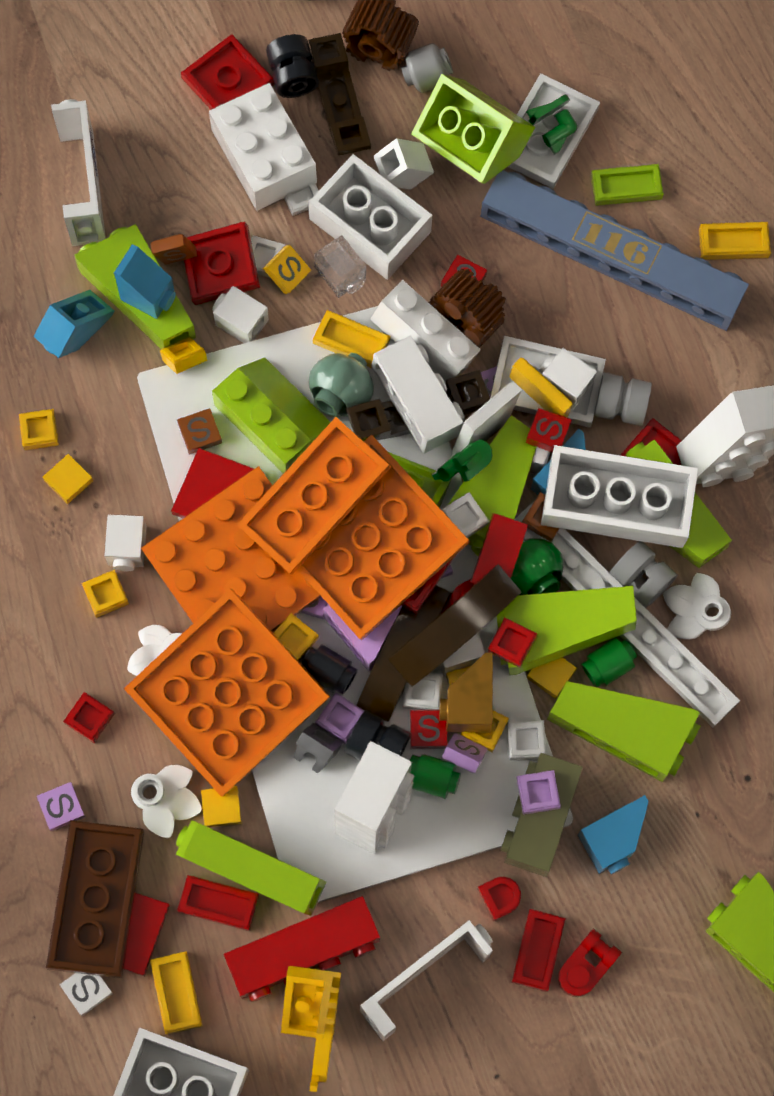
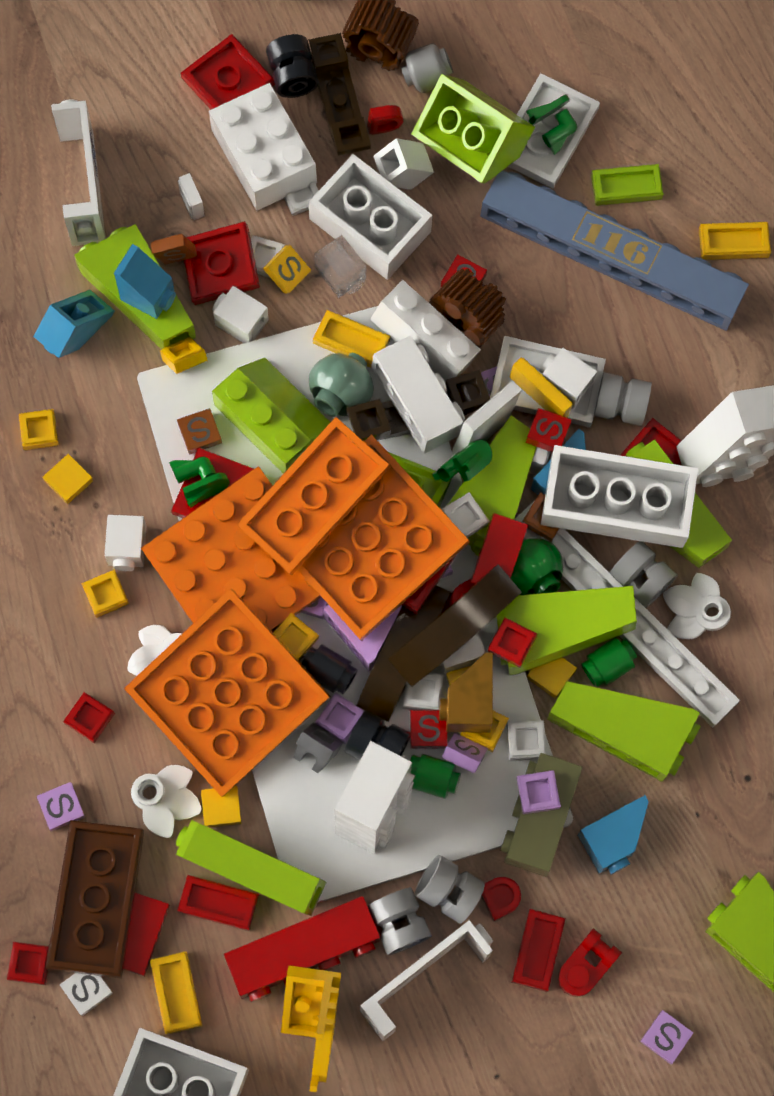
none -> red tile [7,942,49,985]
none -> green piece [169,456,230,508]
none -> white tile [178,173,205,220]
none -> red tile [367,105,404,135]
none -> light grey wheel [367,887,432,955]
none -> light grey wheel [415,855,485,924]
none -> lavender tile [640,1010,694,1064]

